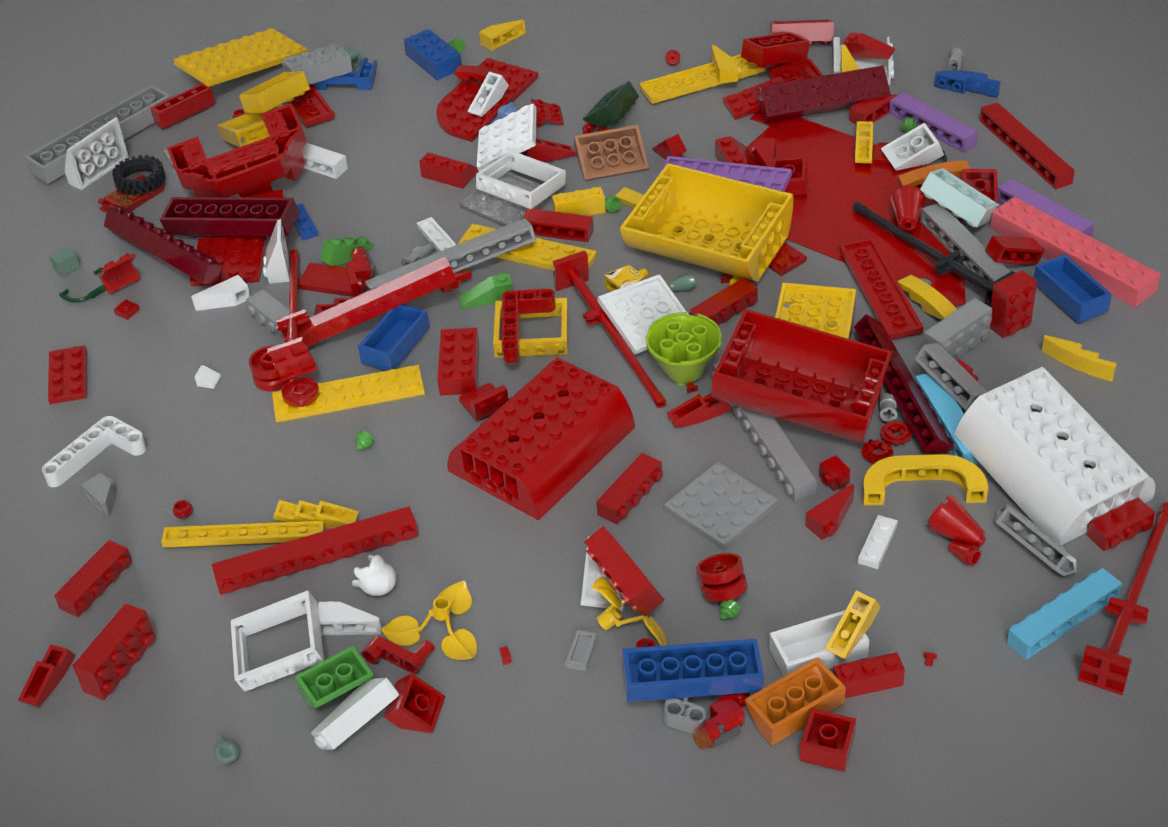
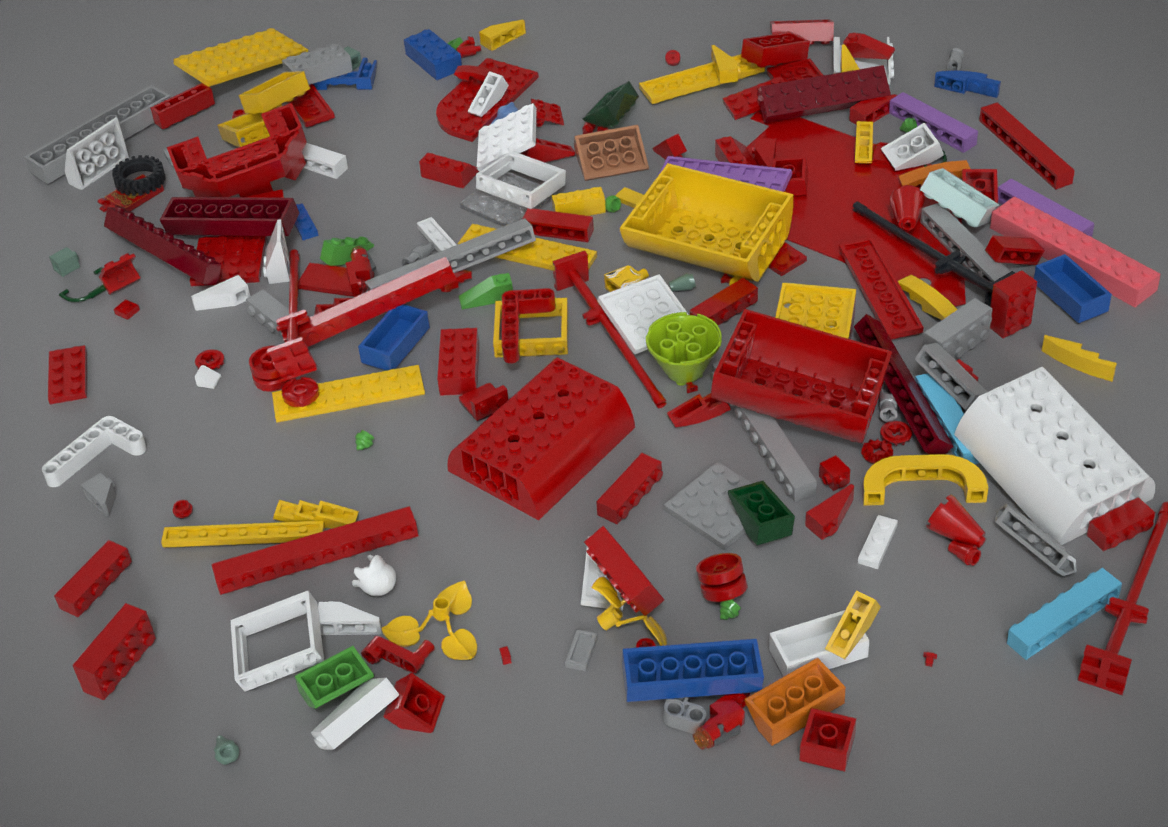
red slope [18,644,76,707] -> none
red brick [833,652,905,698] -> none
none -> red gear [195,349,225,370]
none -> red plant [456,36,481,58]
none -> dark green slope [728,480,795,546]

